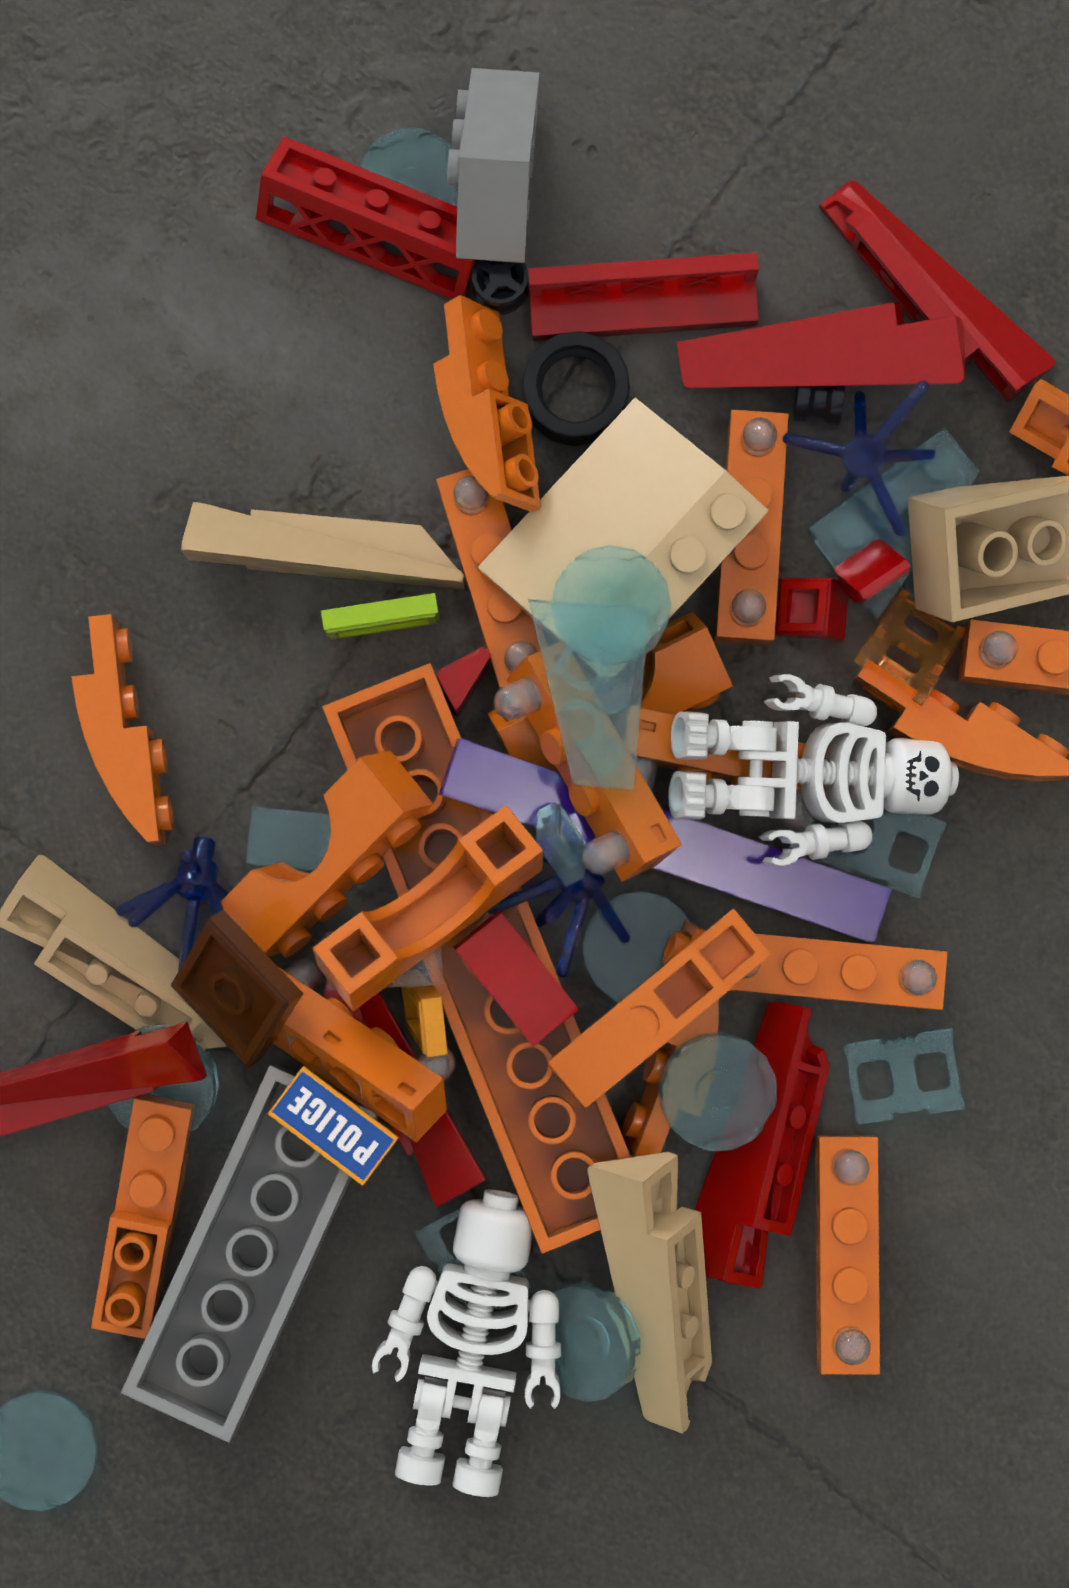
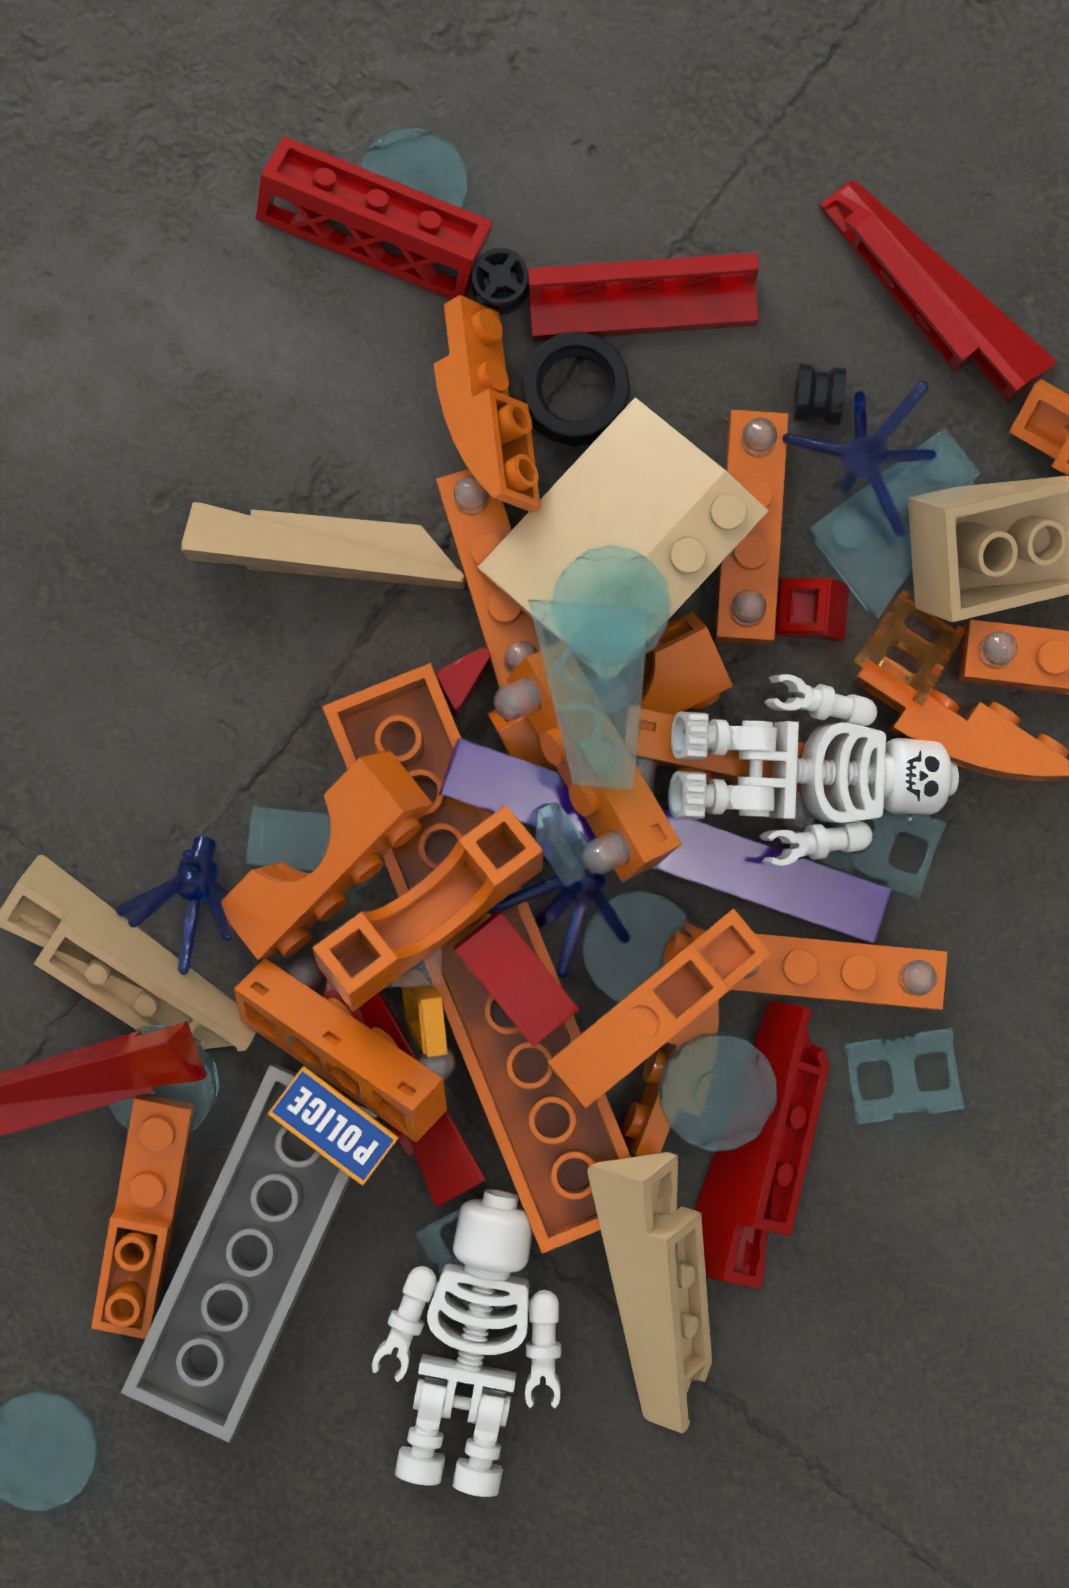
orange slope [71,614,174,846] -> none
reddish brown tile [171,910,304,1068] -> none
lime tile [321,593,440,640] -> none
light grey wedge [447,68,539,263] -> none
clear light blue tile [552,1281,640,1402] -> none
red wedge [677,302,965,388] -> none
orange piece [815,1135,880,1374] -> none
red slope [834,540,911,605] -> none

